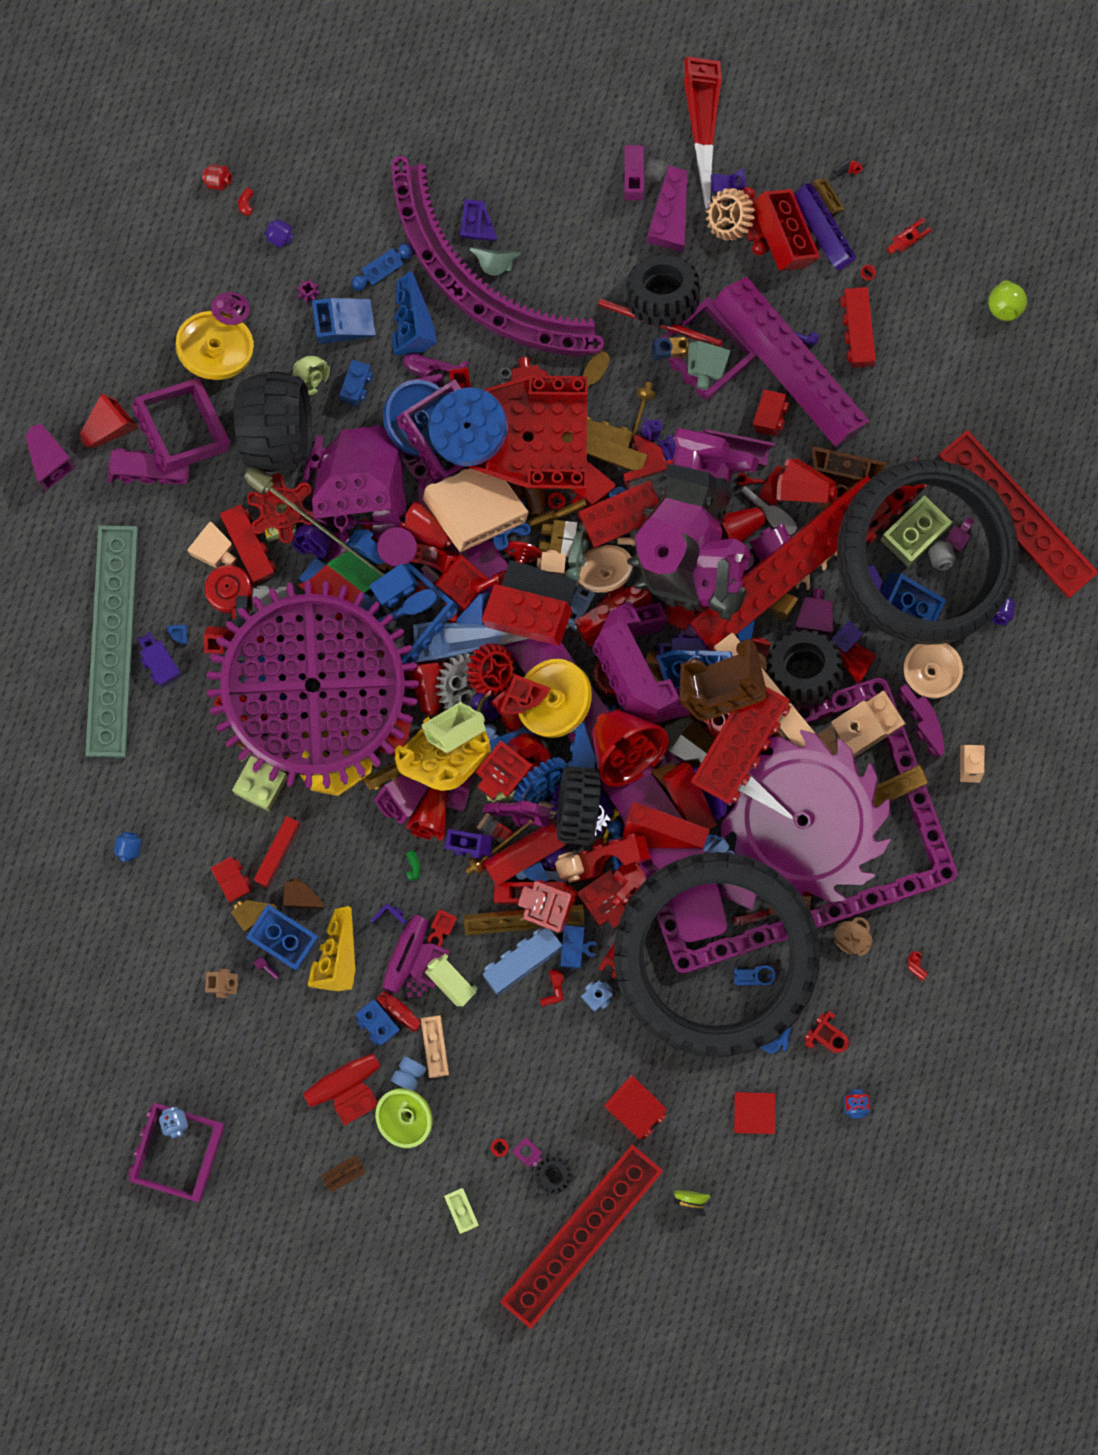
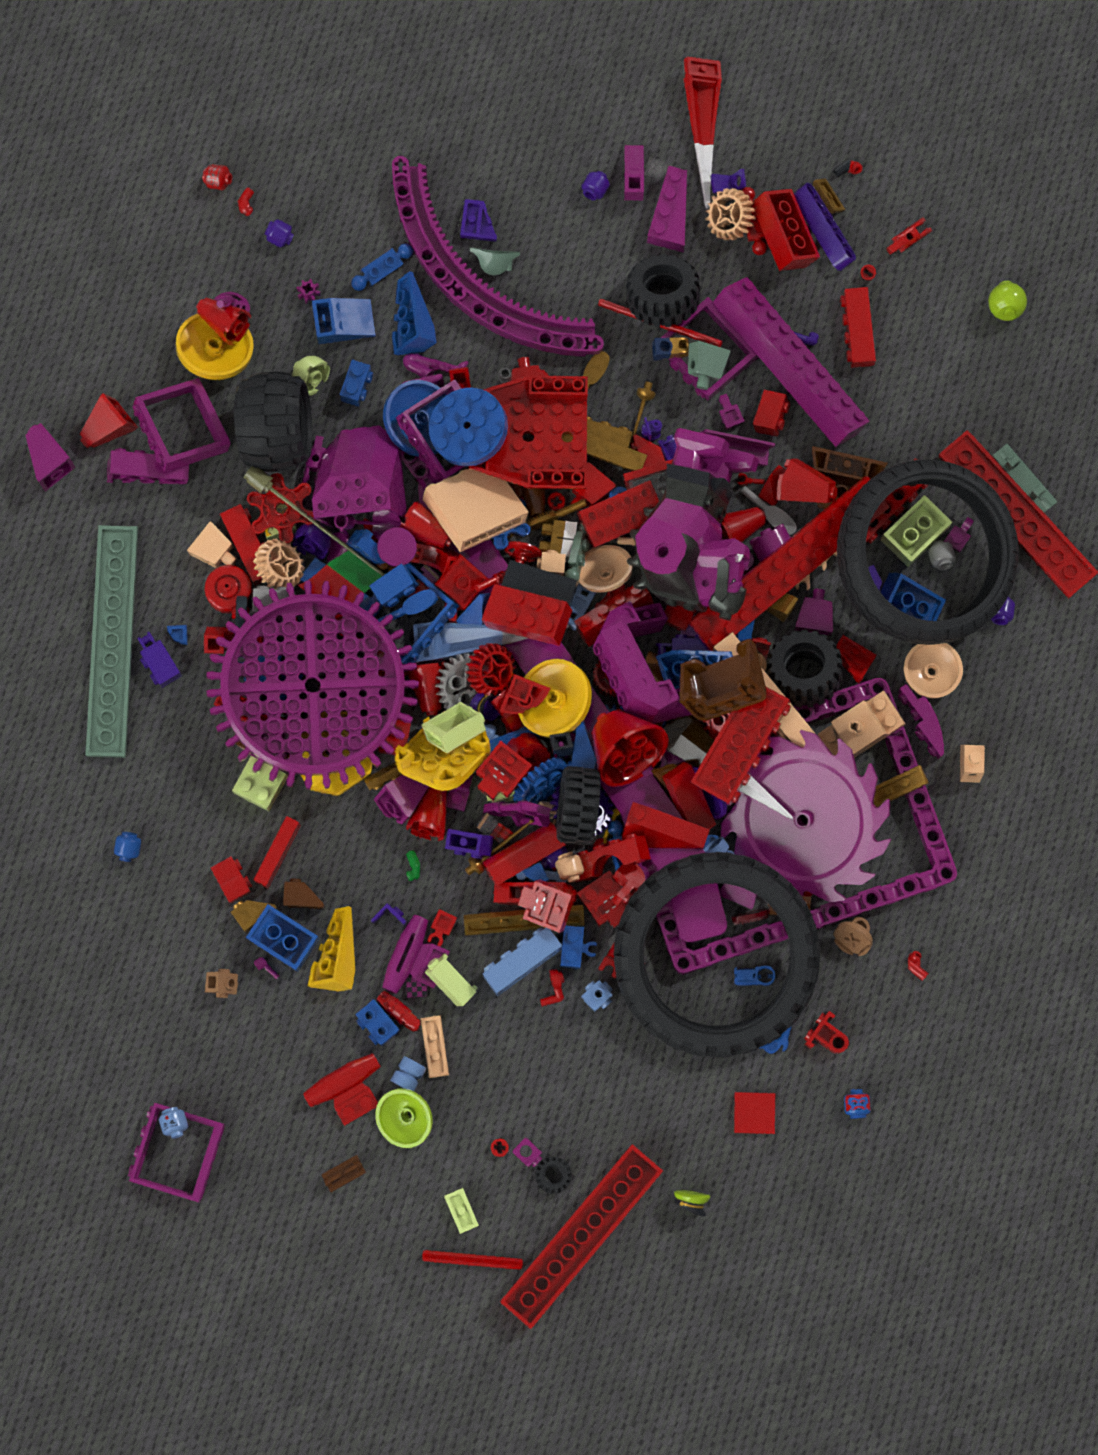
red slope [604,1075,667,1140] -> none
dark purple bracket [832,621,863,653] -> none
none -> red cone [197,298,251,346]
none -> light nougat gear [253,538,305,590]
none -> red axle [422,1250,523,1270]
none -> black piece [550,732,573,760]
none -> dark purple head [582,171,609,201]
none -> magenta plate [718,394,744,430]
none -> sand green hinge [992,444,1057,513]

